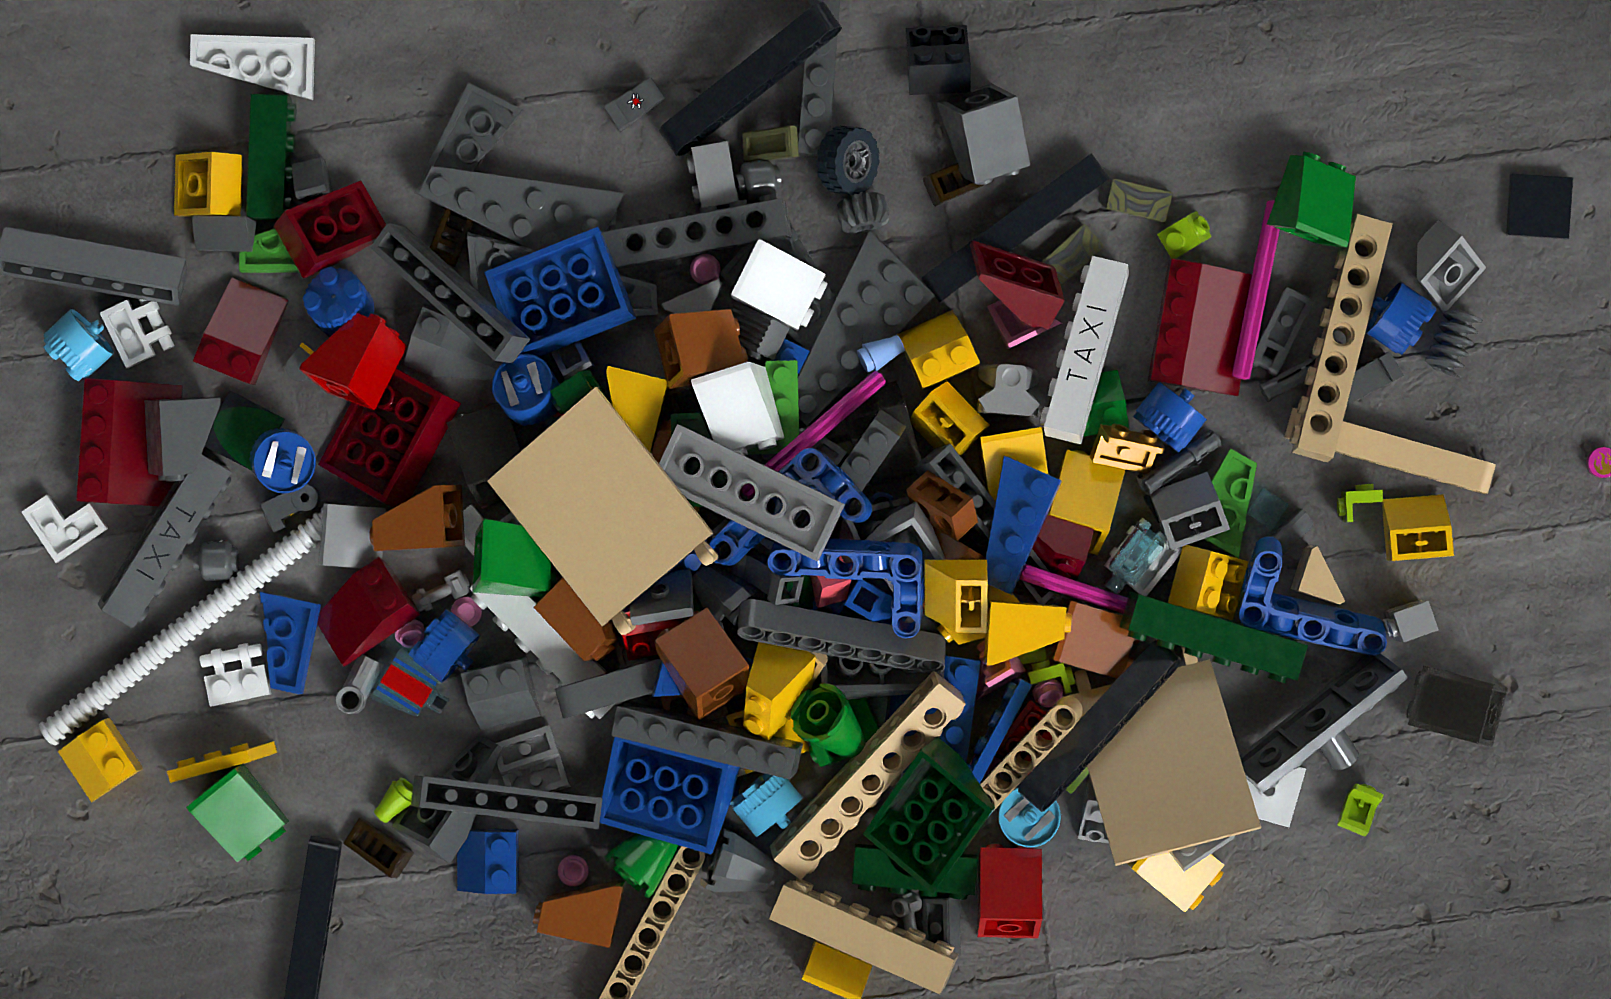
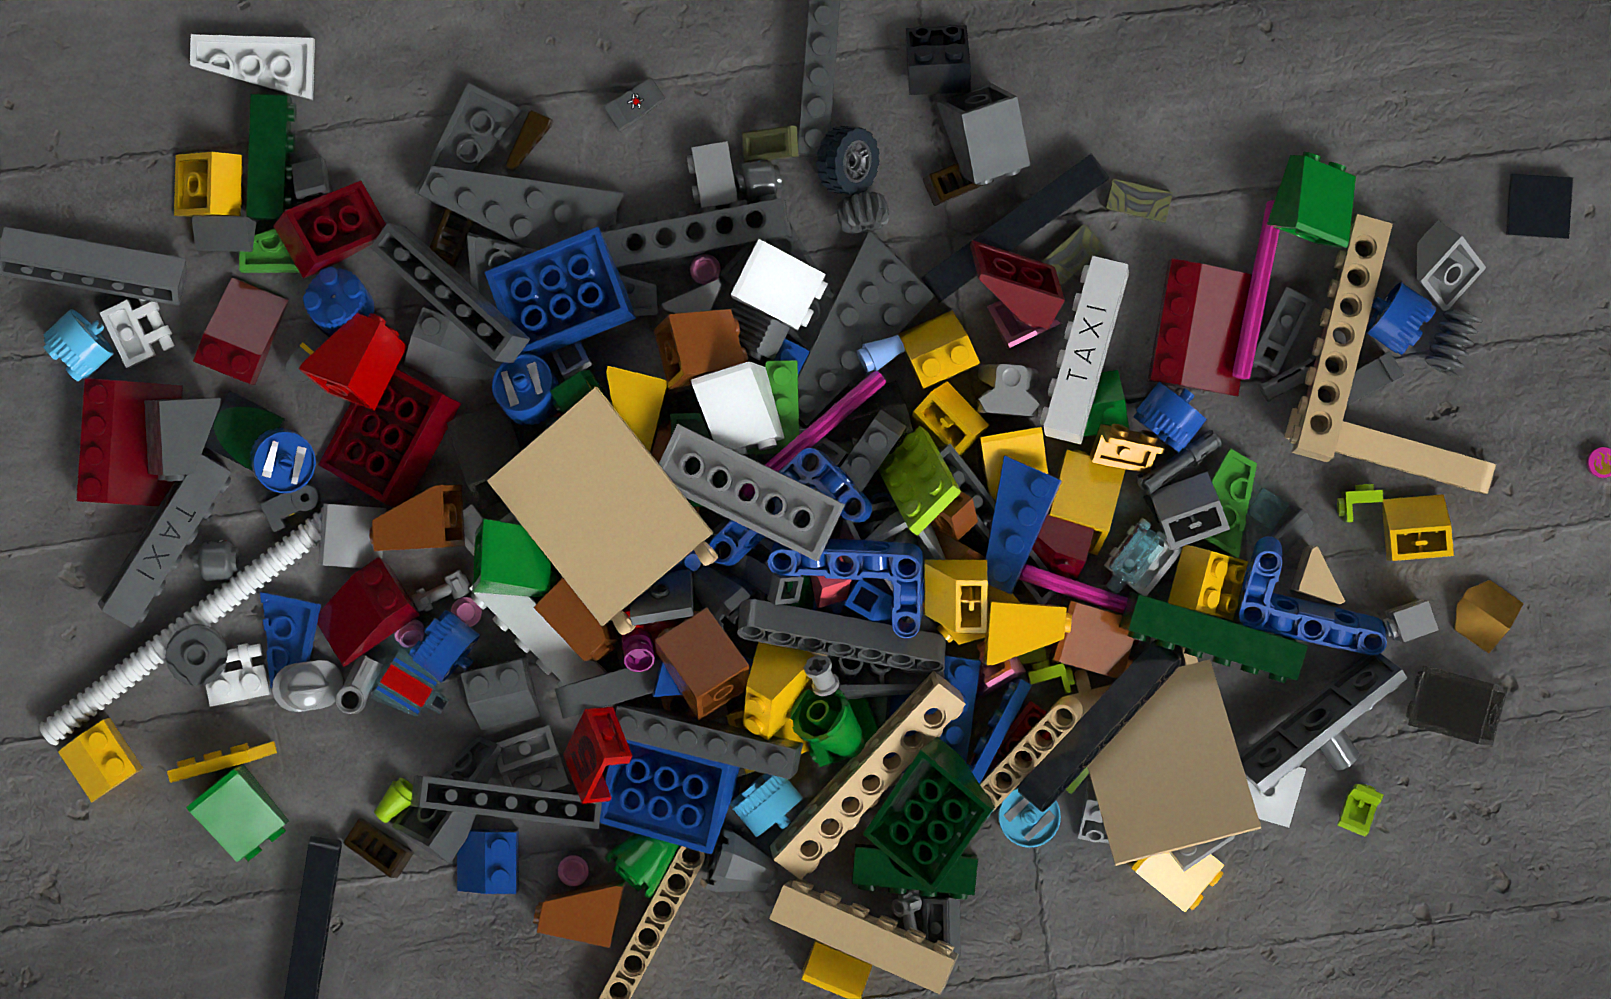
white plate [22,495,108,563] -> none
black beam [659,2,842,156] -> none
red slope [977,844,1042,938] -> none
bright pink plate [1032,679,1063,707] -> none
lime bracket [1157,211,1212,259] -> none
none -> dark grey tile [166,624,228,686]
none -> light grey piece [272,660,344,712]
none -> dark brown slope [506,110,554,171]
none -> red panel [563,707,633,804]
none -> magenta wheel [622,629,655,672]
none -> light grey bush [804,655,840,696]
none -> lime plate [878,426,961,536]
none -> pearl gold slope [1454,580,1524,654]

